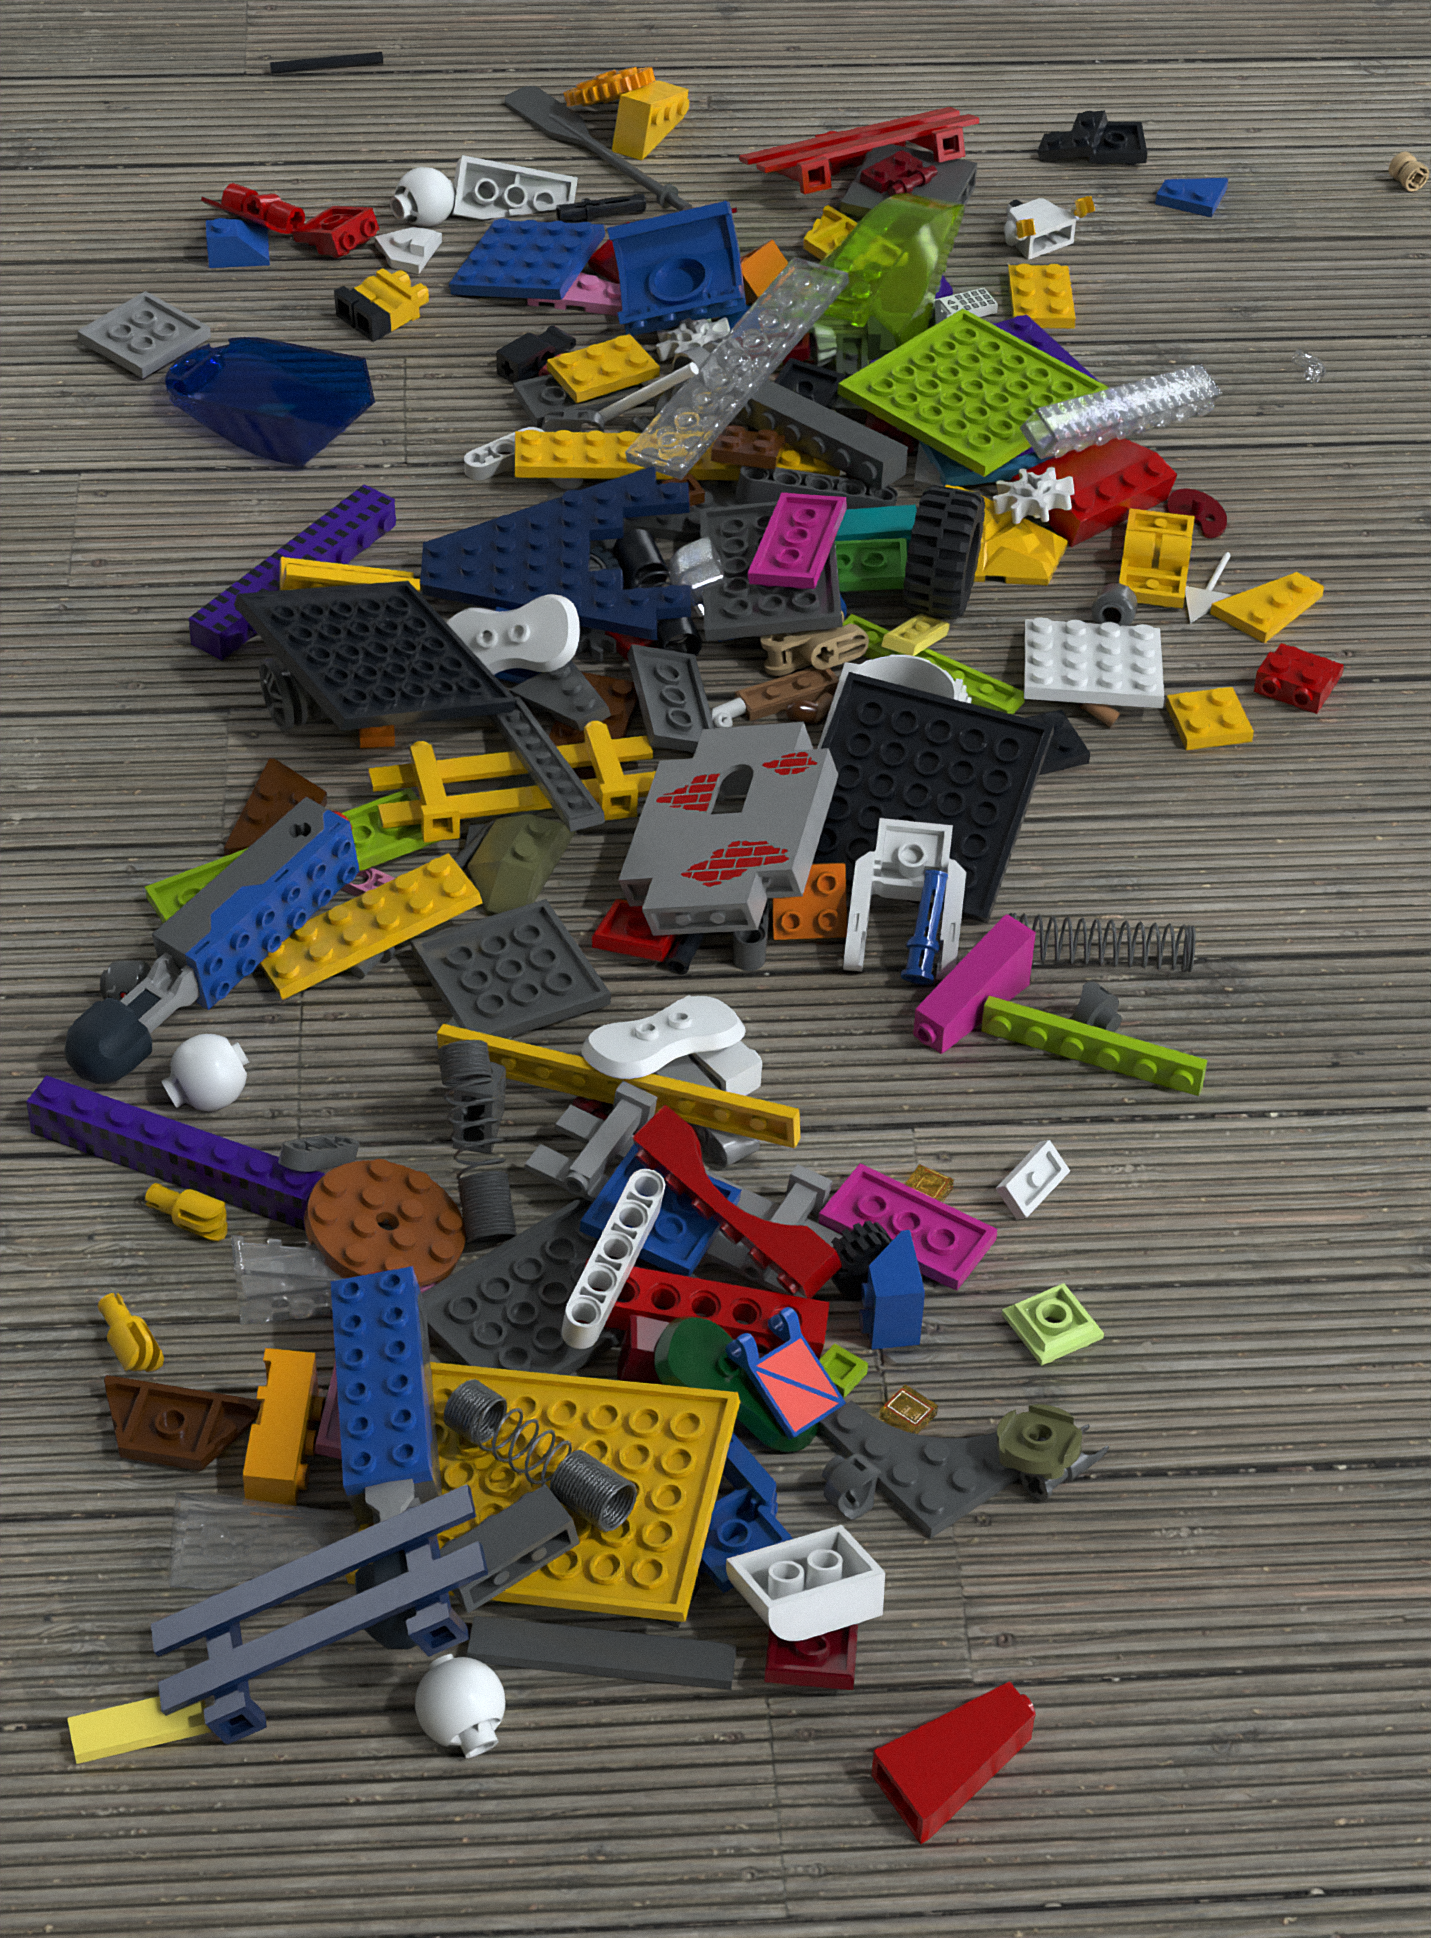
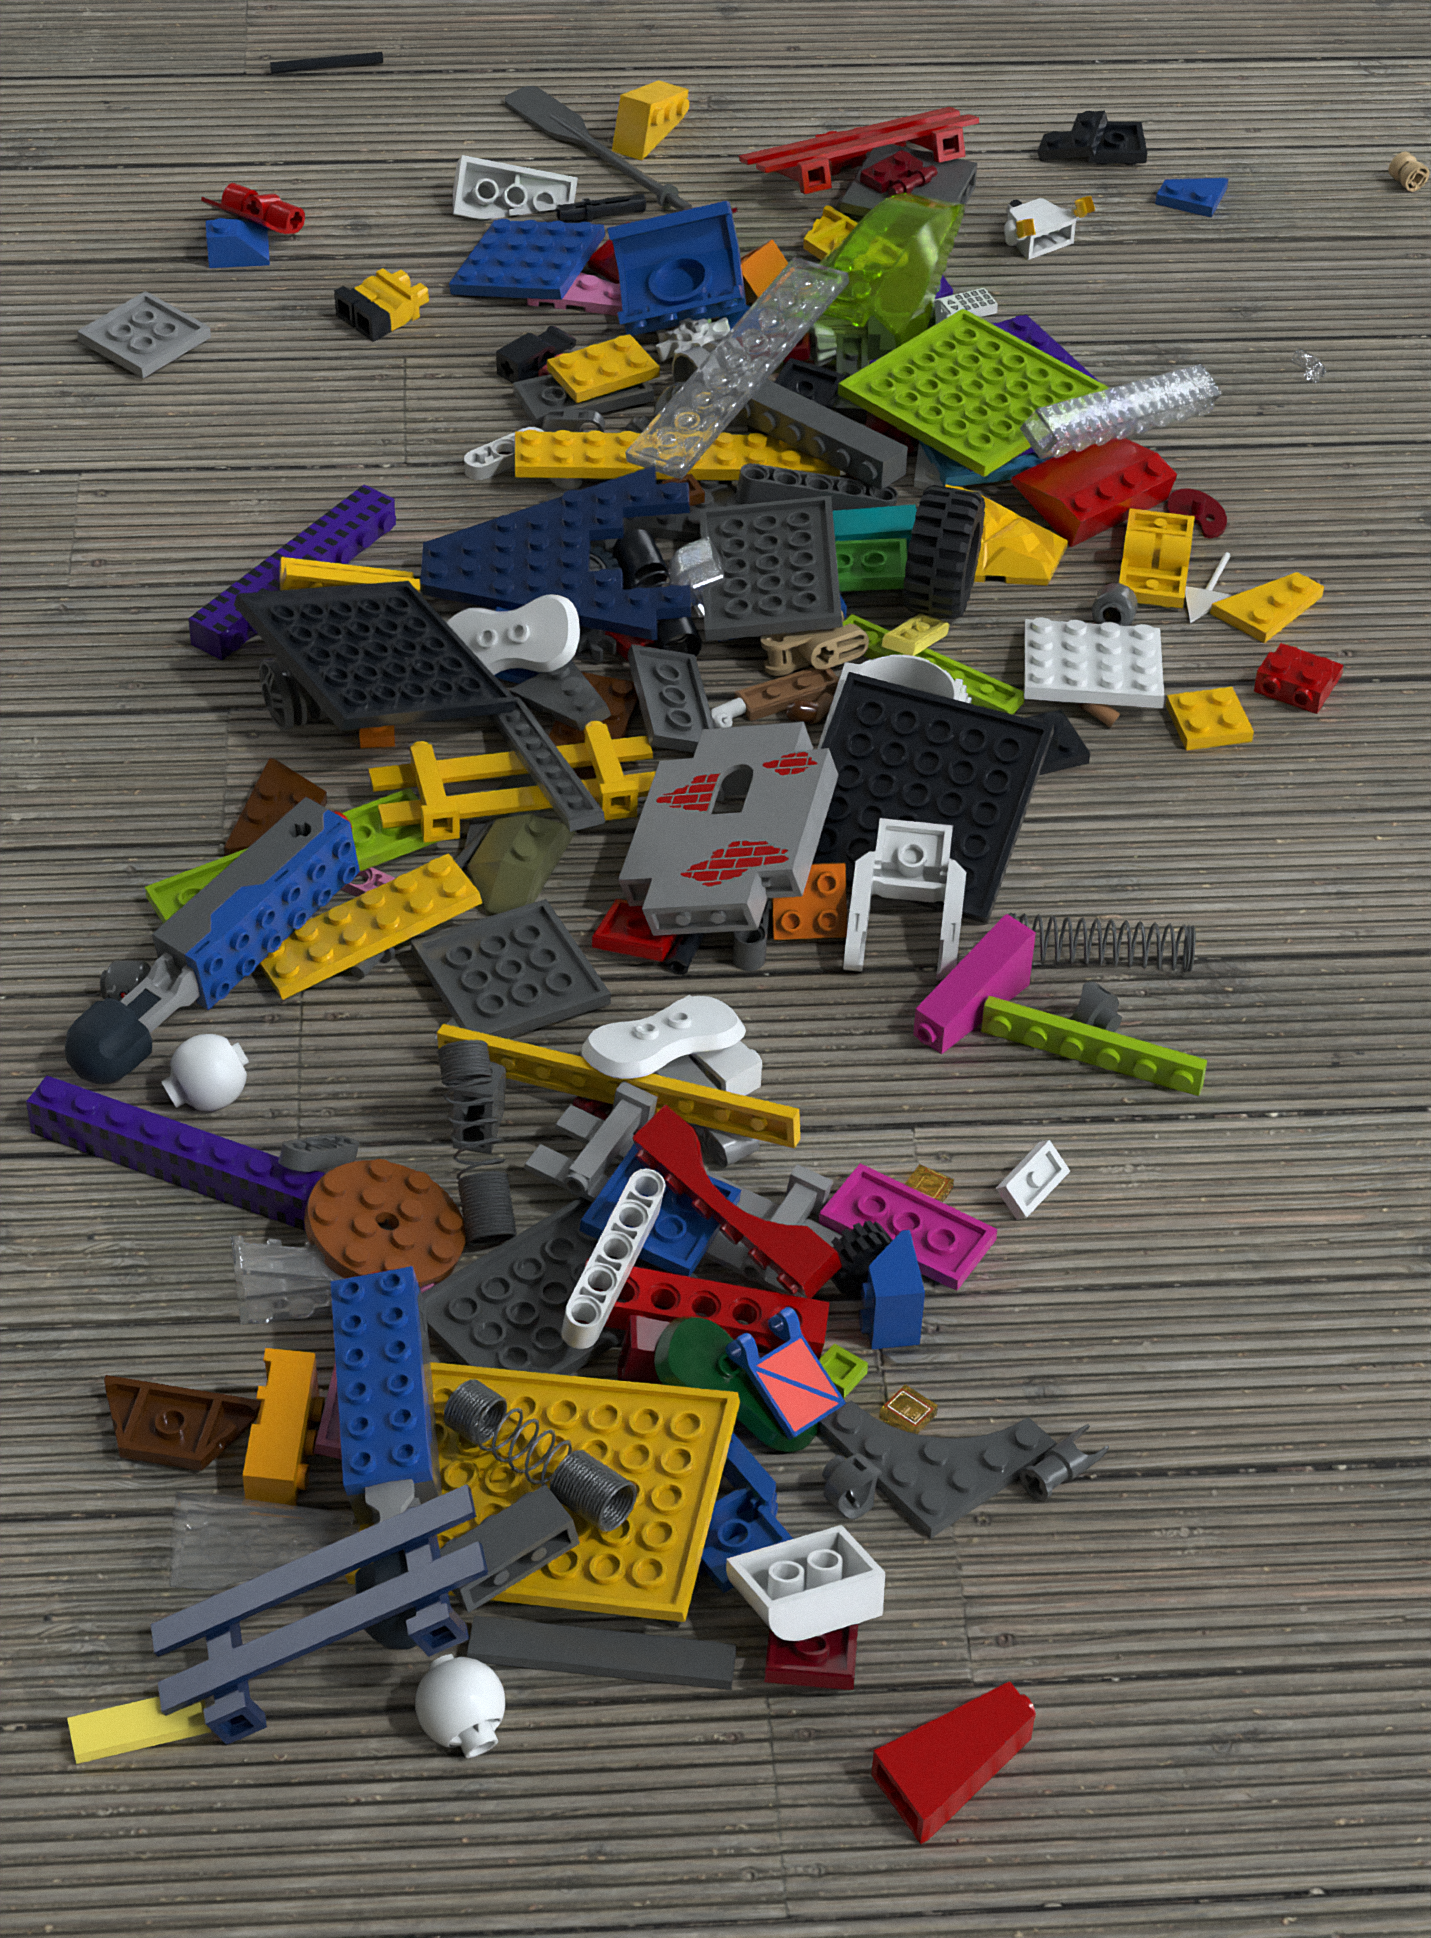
yellow arm [97,1293,164,1372] -> none
yellow arm [145,1183,228,1241] -> none
clear blue windscreen [165,337,375,467] -> none
red plate [292,206,380,258] -> none
white plate [375,227,442,274] -> none
white brick [390,167,455,227] -> none
light orange gear [563,66,656,107] -> none
white bar [598,362,698,422] -> none
reddish brown plate [711,425,785,470] -> none
dark pink plate [748,493,847,589] -> none
blue pin [901,870,948,985] -> none
white gear [993,467,1075,524] -> none
olive plate [997,1404,1082,1480] -> none
yellowish green piece [1002,1283,1104,1366] -> none
yellow plate [1007,264,1076,329] -> none

